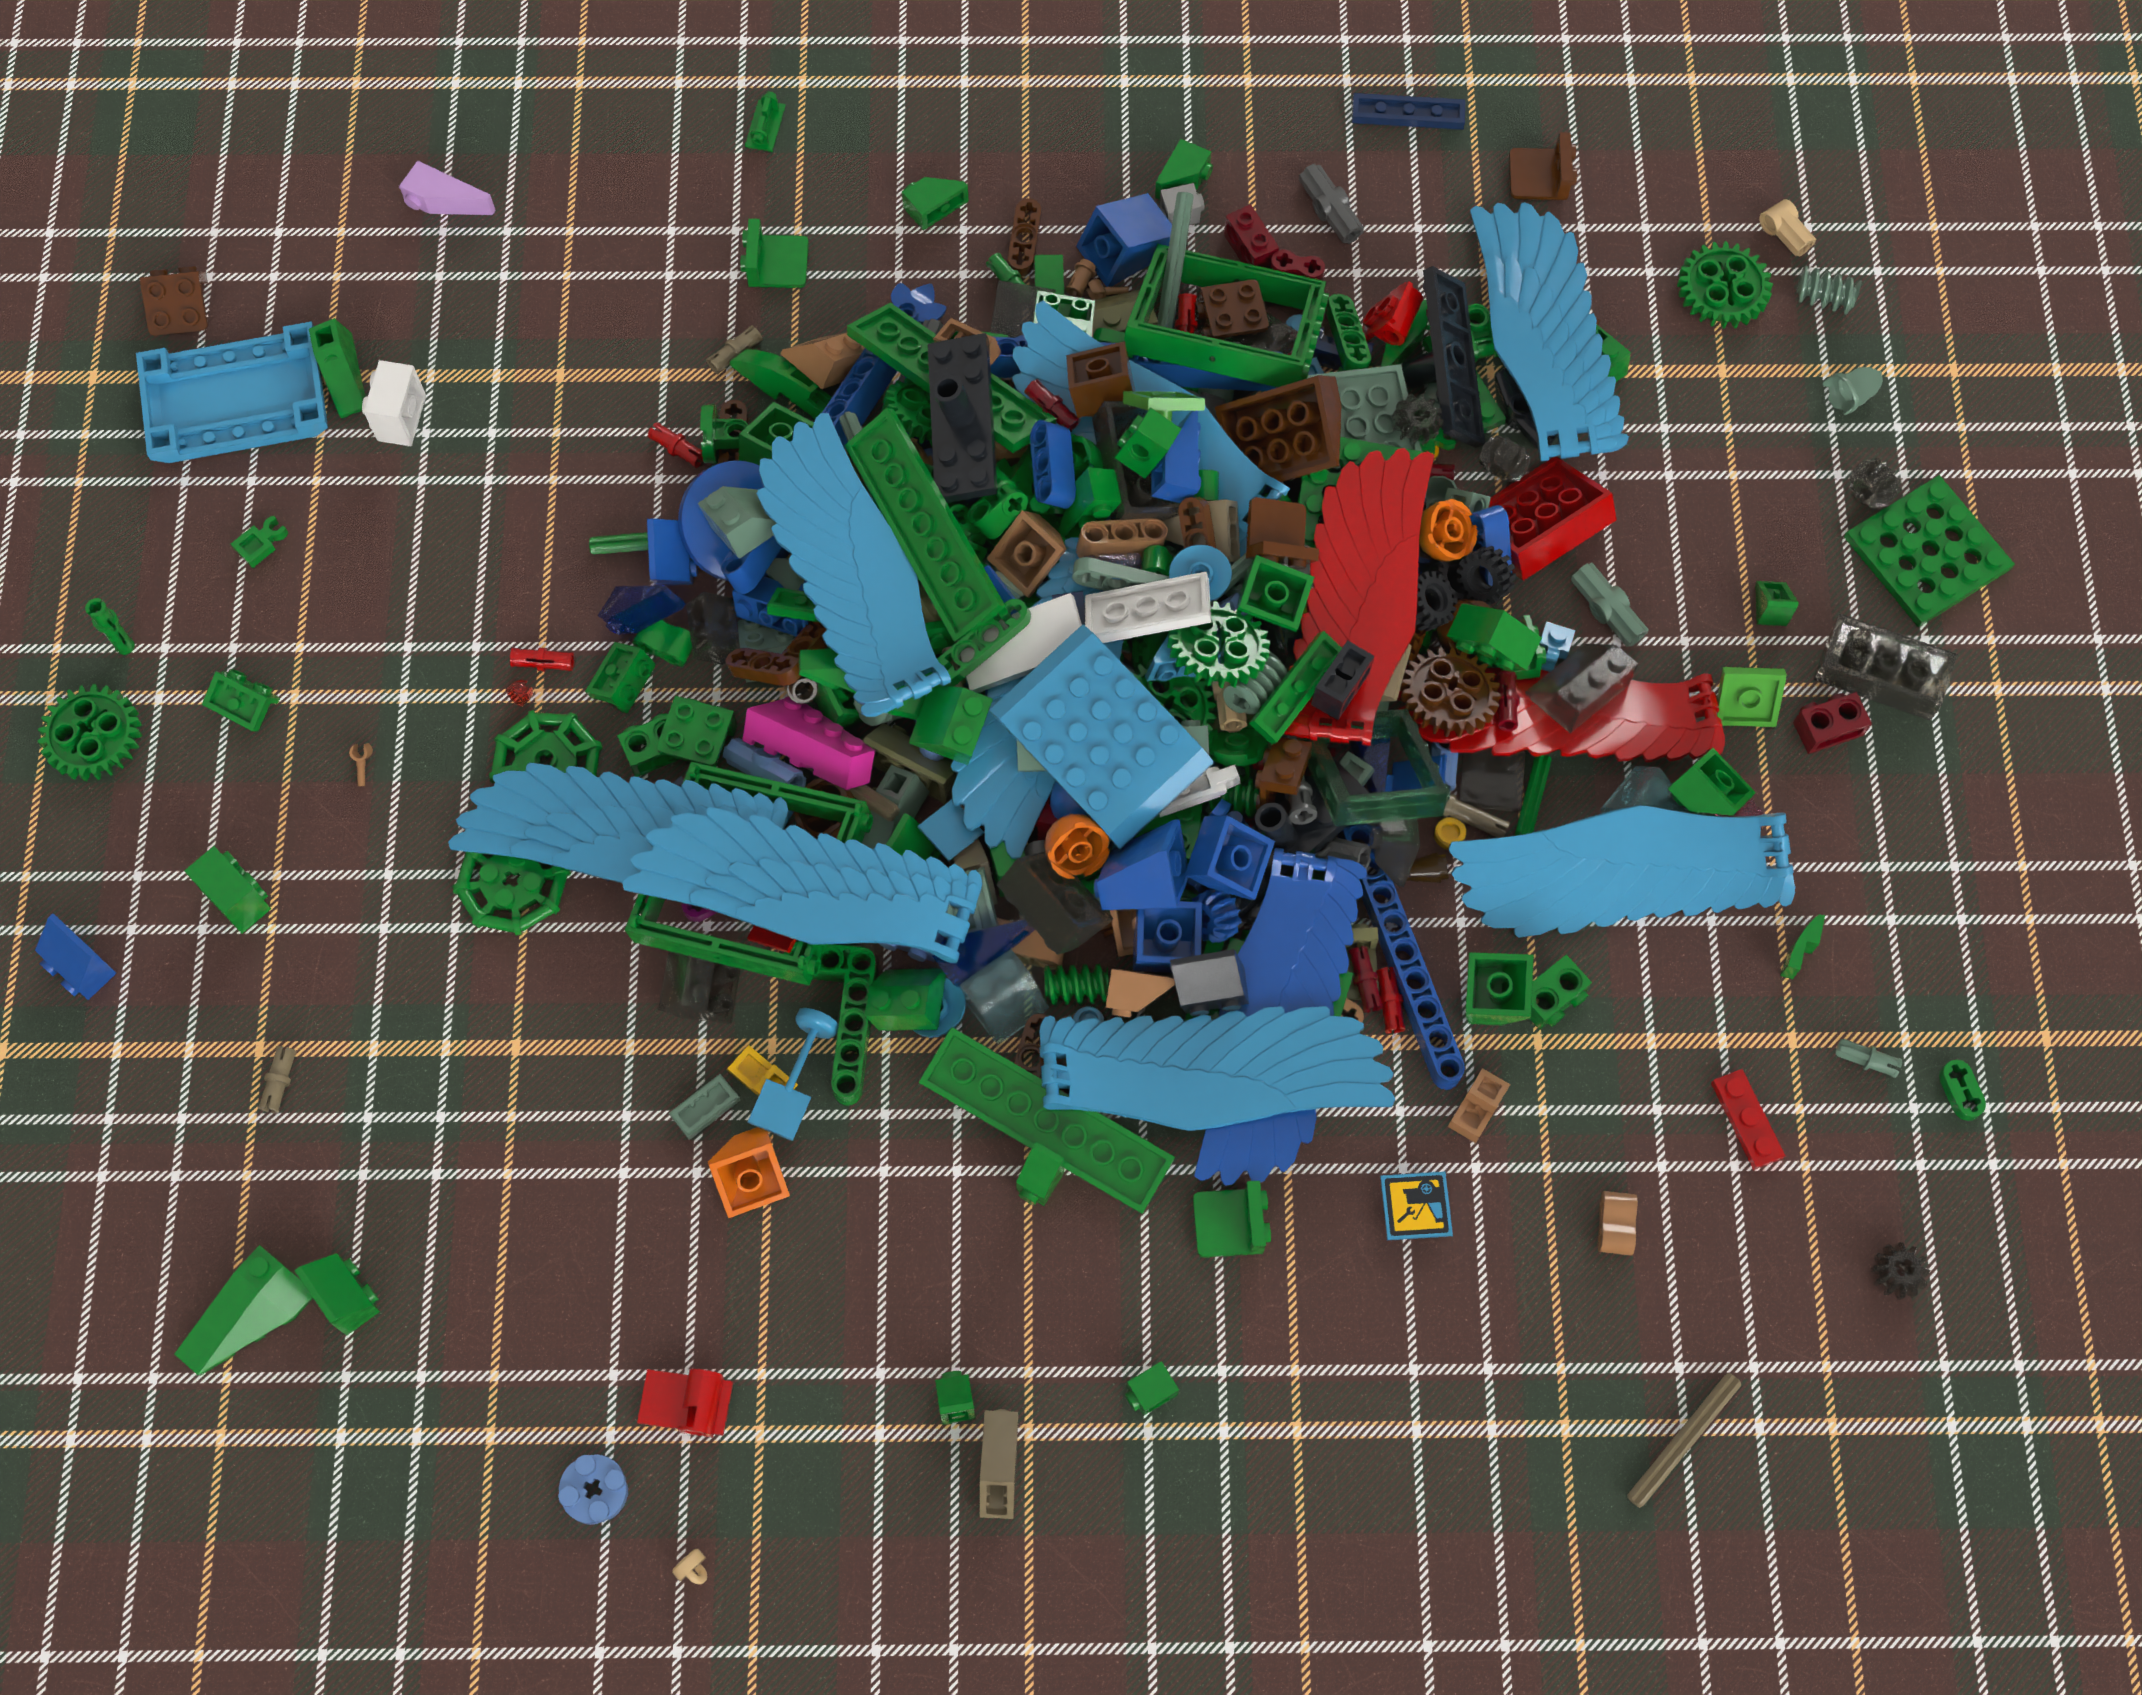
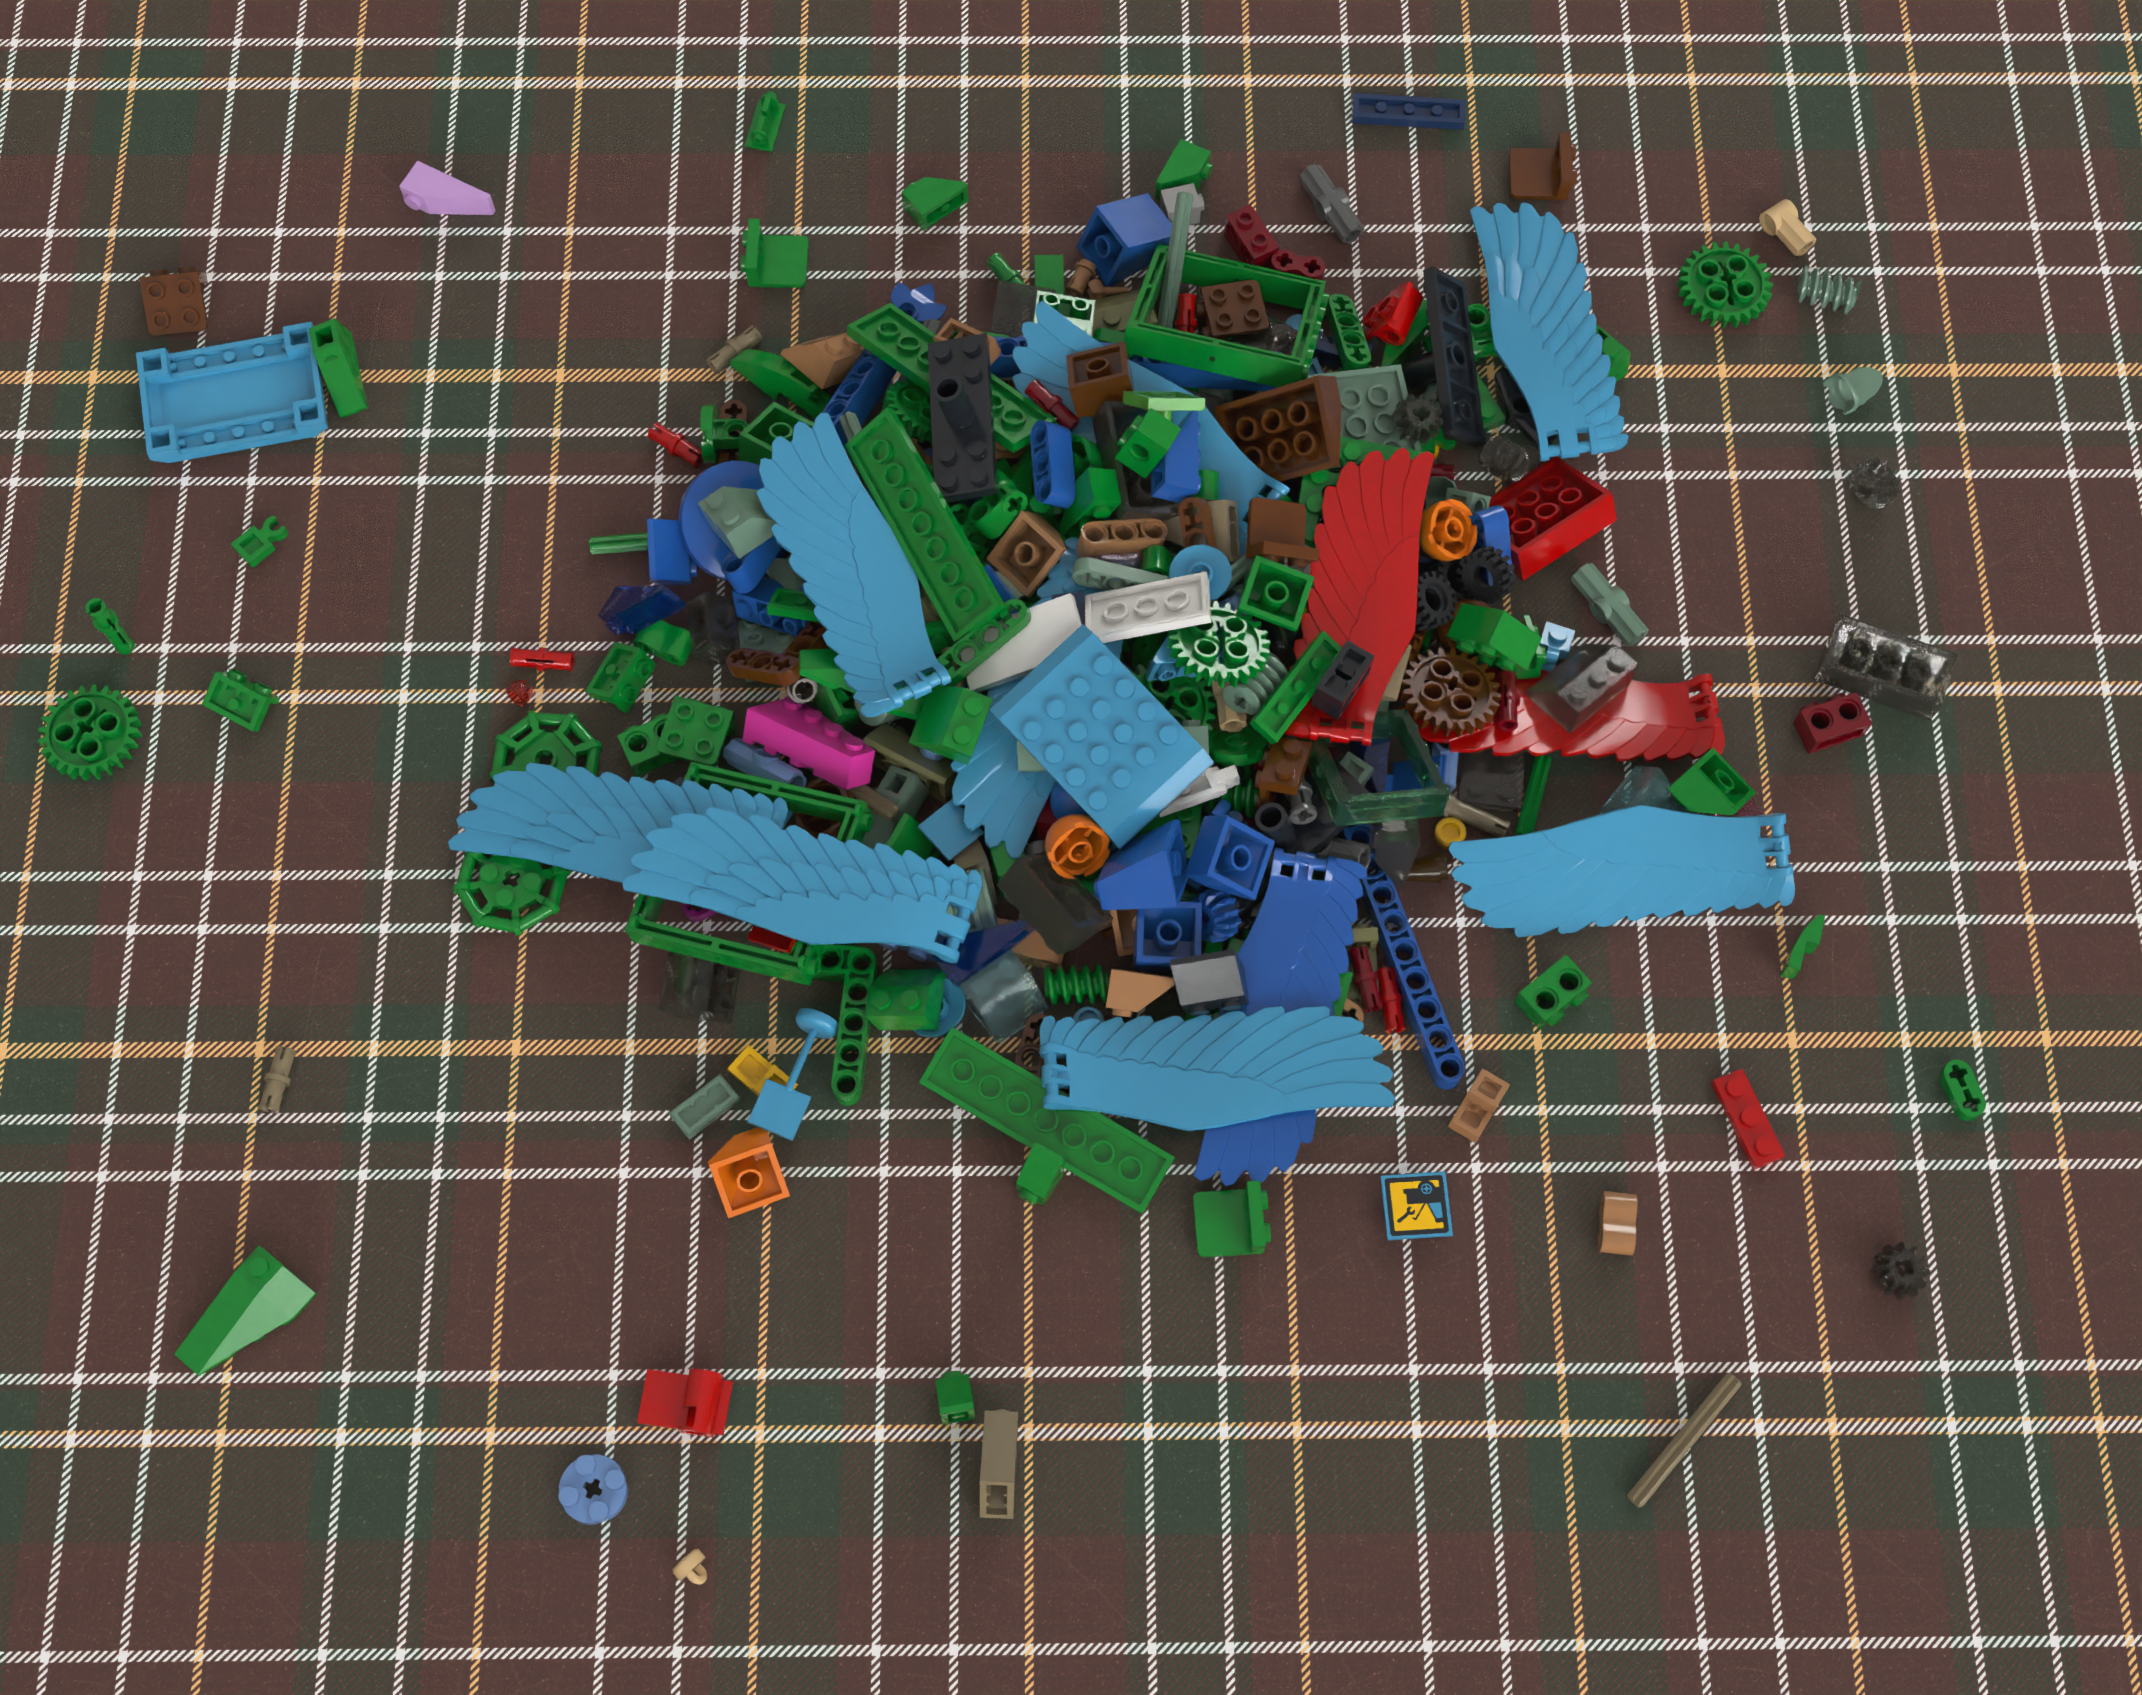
blue slope [35,913,116,1000] -> none
green brick [184,846,271,934] -> none
green slope [294,1253,380,1336] -> none
medium nougat hand [349,743,373,787] -> none
white brick [362,360,426,446] -> none
reddish brown beam [1008,198,1041,277] -> none
green brick [1125,1361,1179,1416] -> none
green slope [1466,952,1534,1025] -> none
bright green tile [1717,667,1787,727] -> none
green slope [1755,581,1798,626] -> none
sand green axle [1835,1039,1902,1078] -> none
green piece [1844,475,2015,628] -> none

